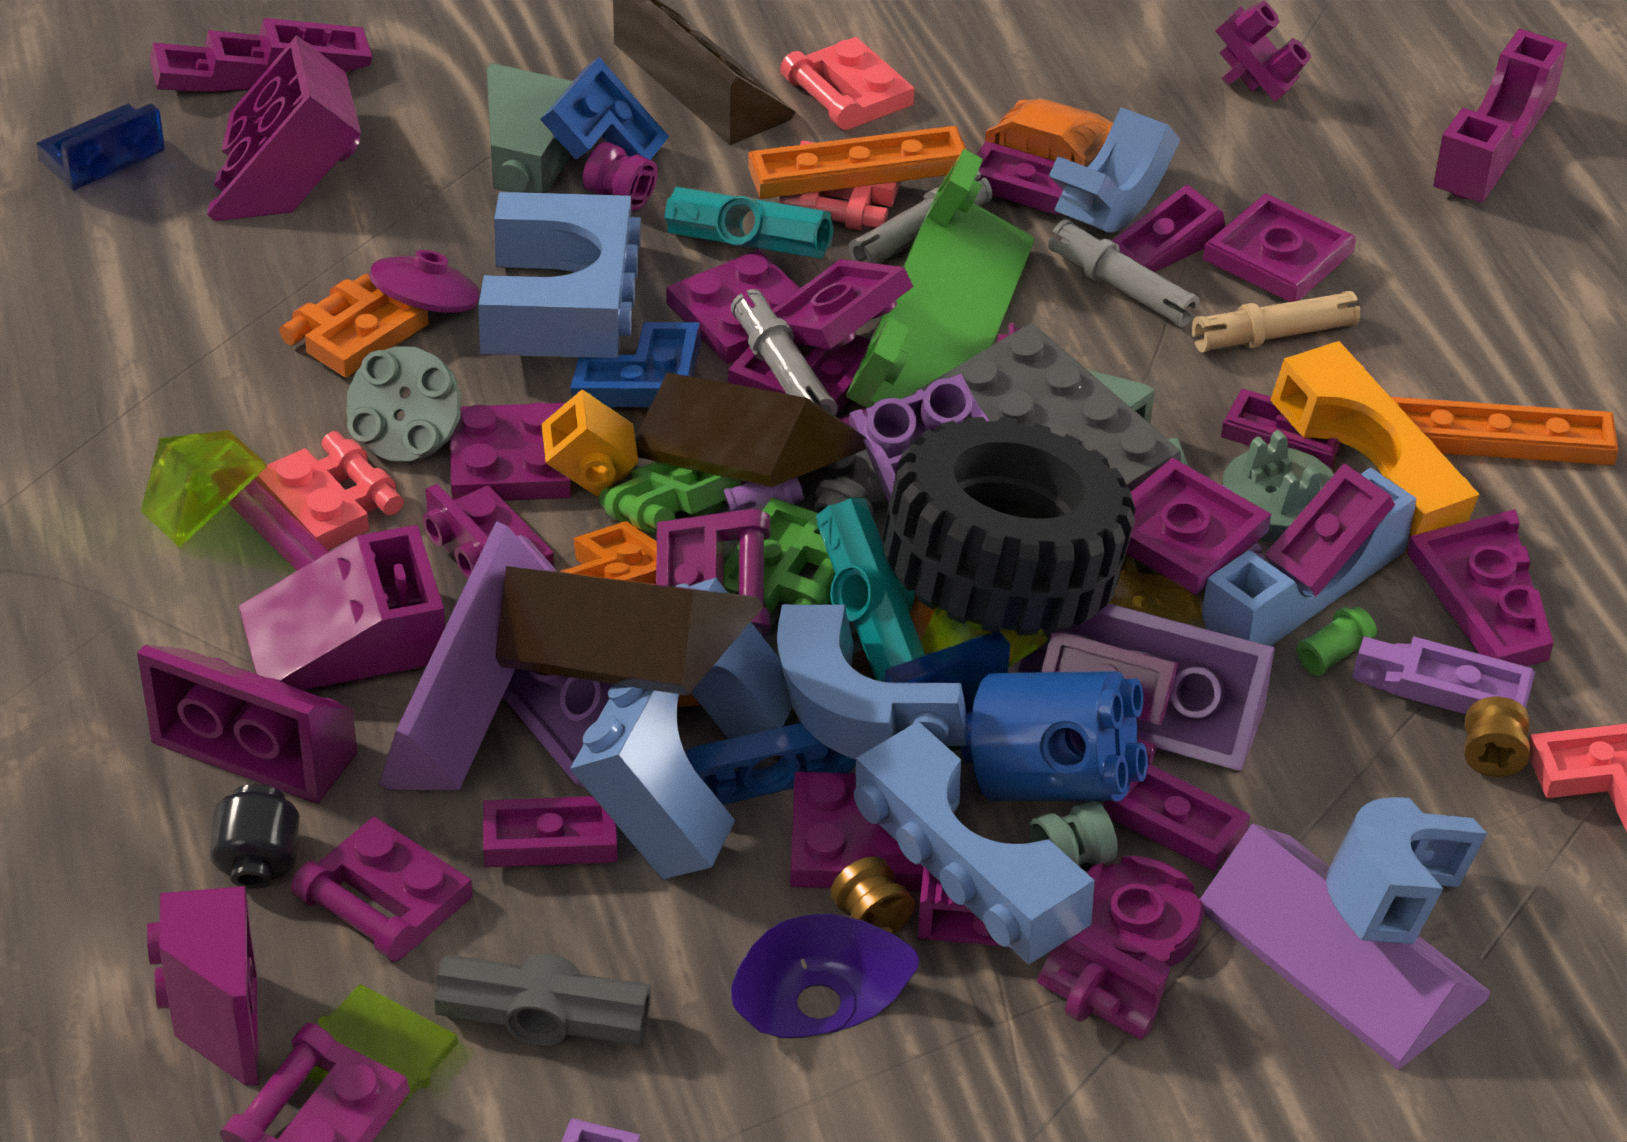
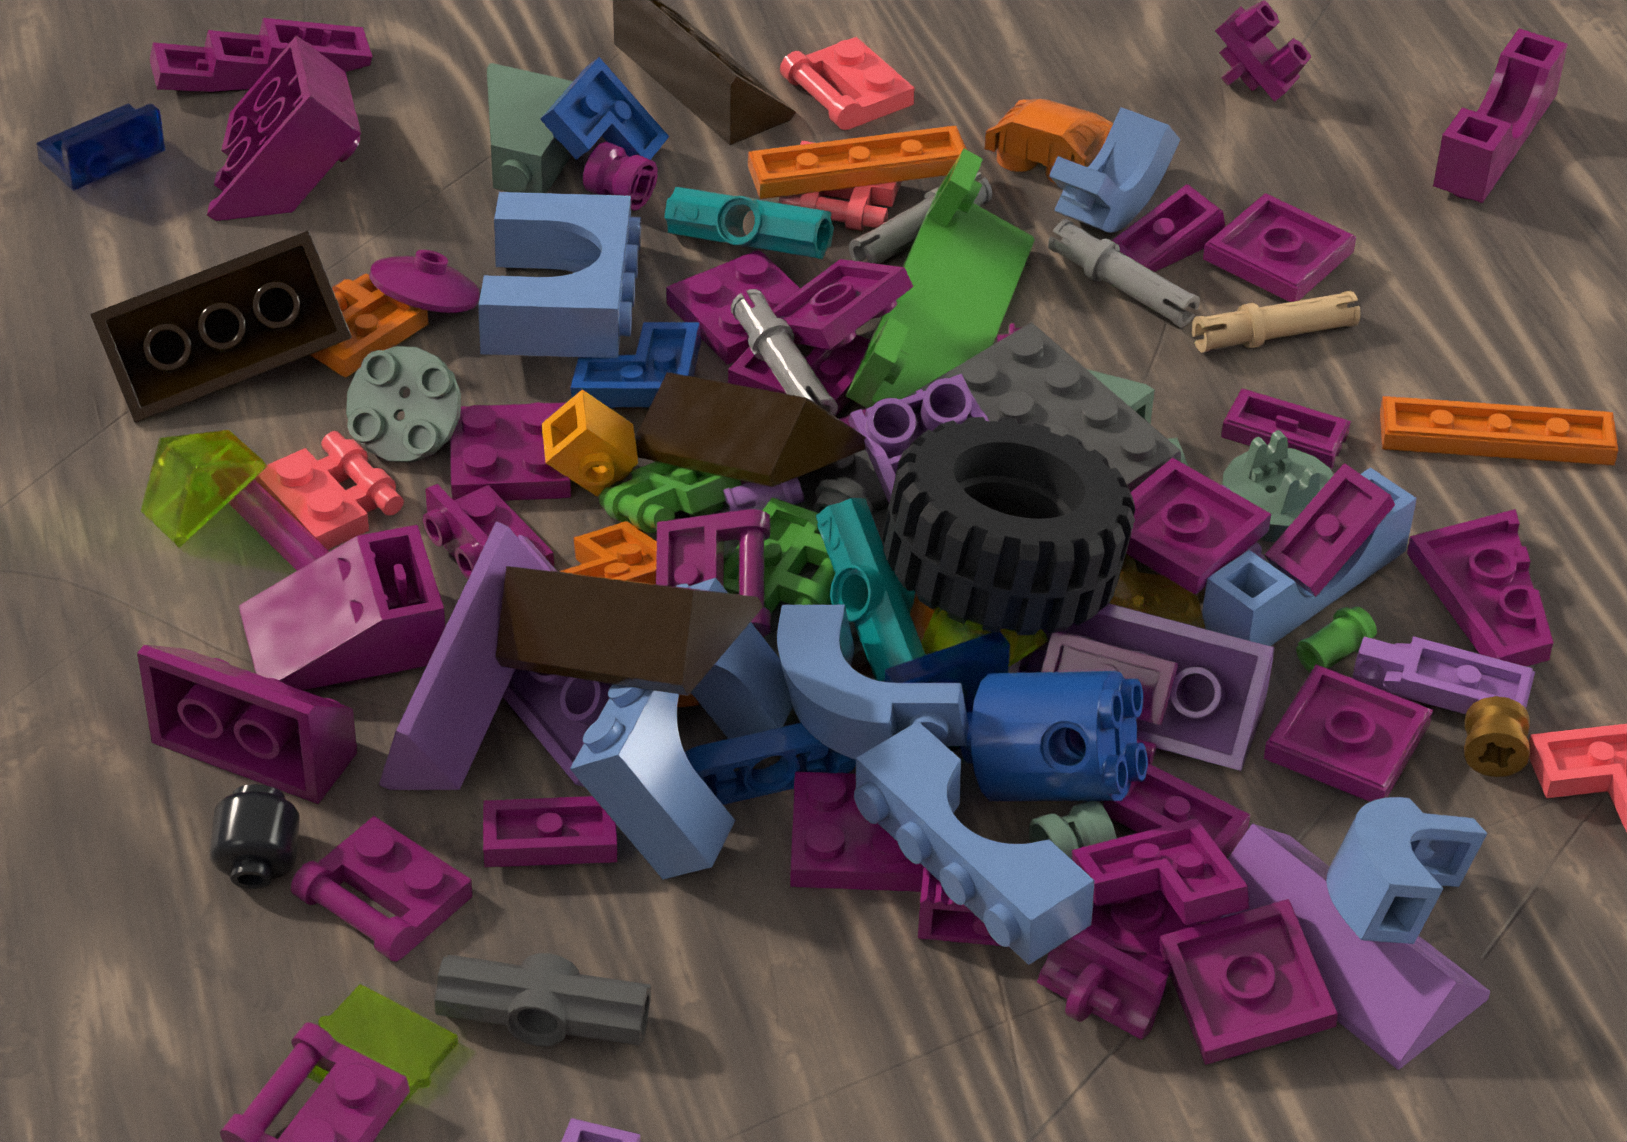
magenta slope [147,886,259,1086] -> none
dark purple piece [731,914,920,1038] -> none
pearl gold wheel [831,856,915,934] -> none
magenta plate [976,141,1064,216] -> none
light orange arch [1270,341,1479,556] -> none
none -> dark brown slope [90,230,352,423]
none -> magenta plate [1072,818,1249,925]
none -> magenta plate [1160,899,1338,1065]
none -> magenta plate [1263,664,1433,802]

